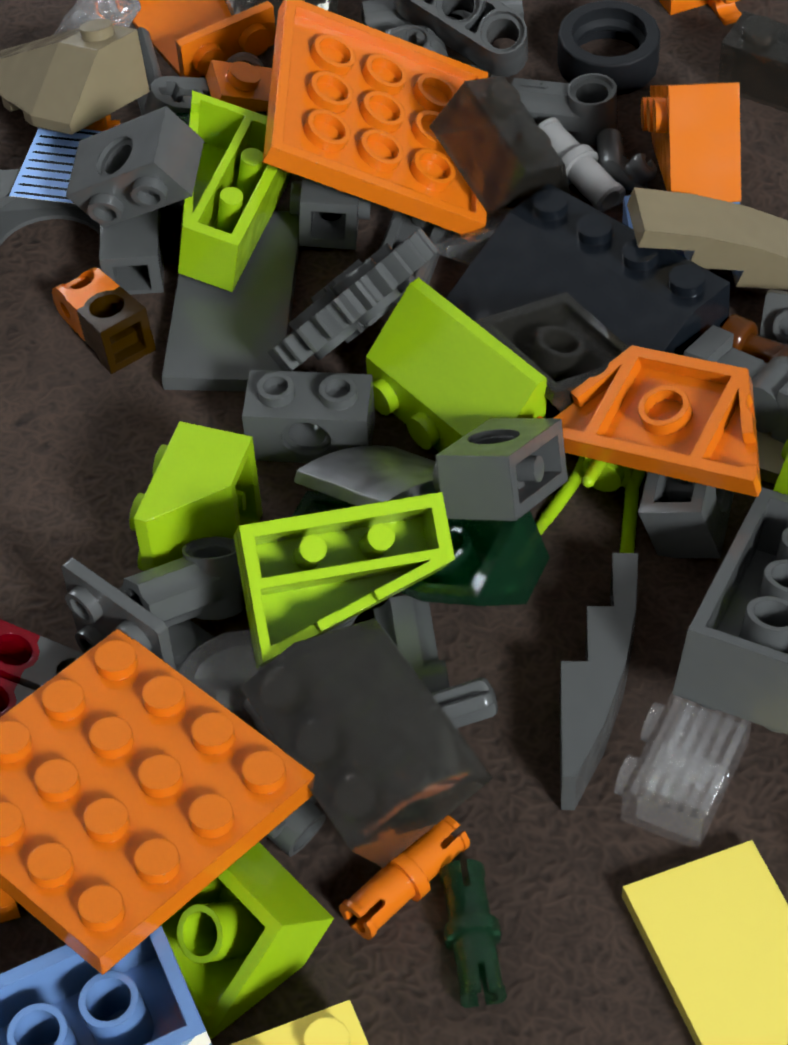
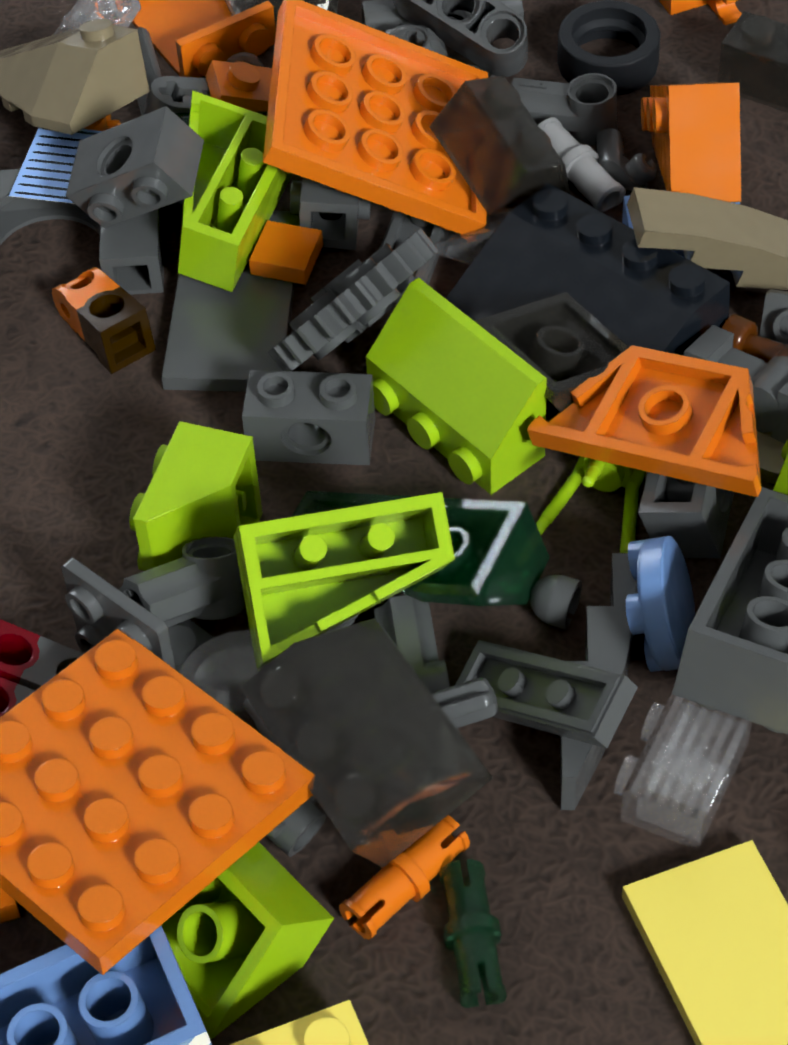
flat silver slope [294,445,436,506] -> none
dark grey brick [433,418,568,521] -> none
none -> orange tile [249,220,323,285]
none -> dark grey tile [455,640,638,748]
none -> dark grey hinge [530,575,582,630]
none -> medium blue tile [626,536,695,672]

